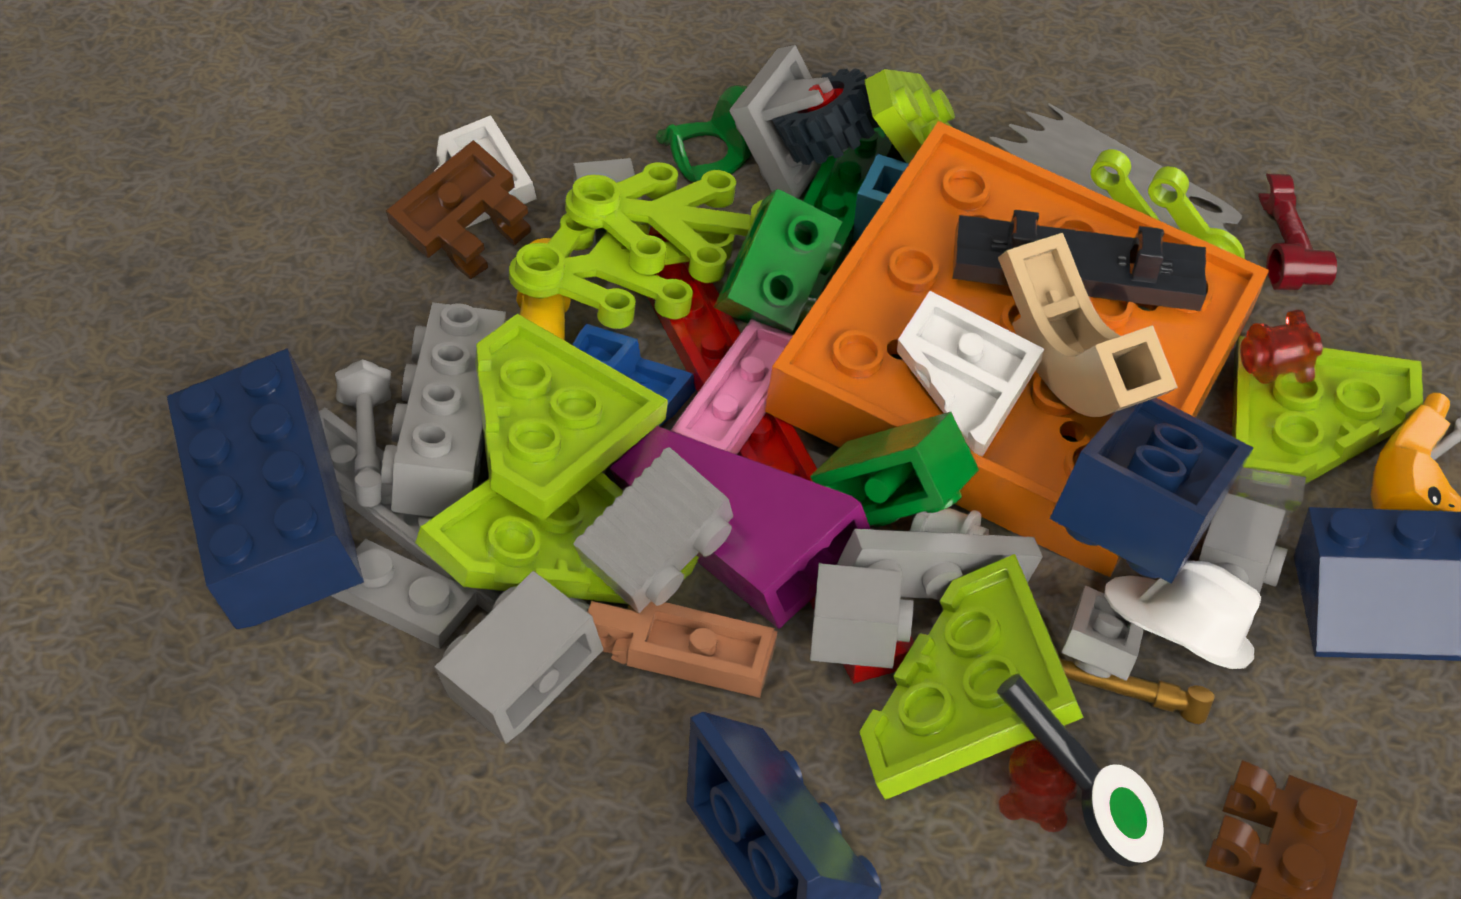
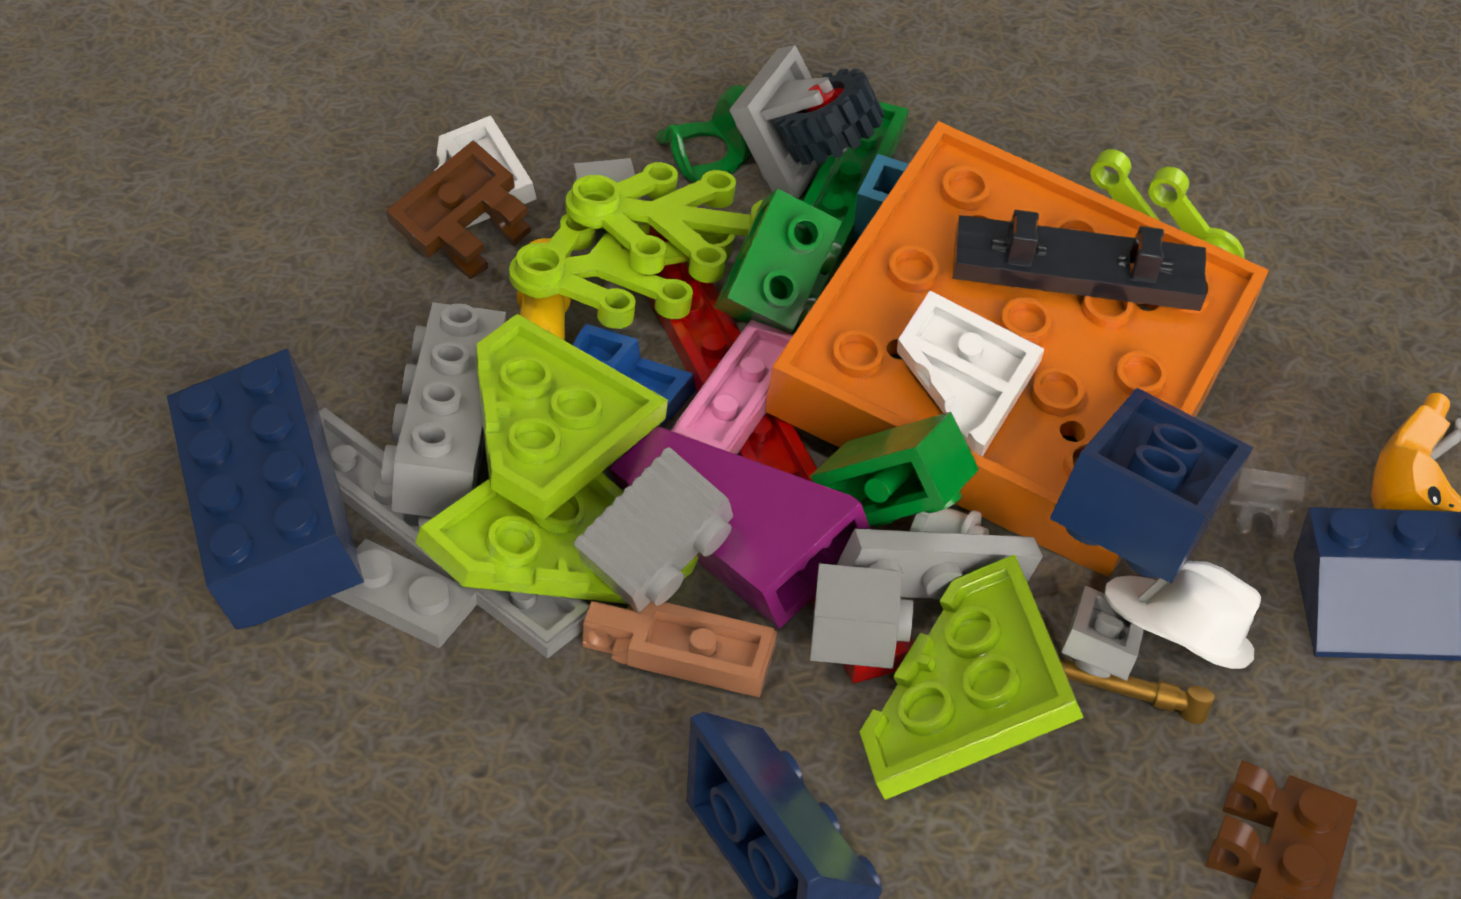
light grey piece [335,359,392,507] -> none
light grey brick [434,571,604,744] -> none
lime plate [864,69,955,164] -> none
light grey piece [990,103,1242,232] -> none
piece [997,674,1164,867] -> none
tan arch [998,233,1178,417] -> none
clear red brick [999,740,1078,832] -> none
light grey brick [1199,493,1288,594] -> none
lime plate [1232,336,1423,491] -> none
clear red brick [1240,309,1323,384] -> none
dark red brick [1259,173,1337,290] -> none

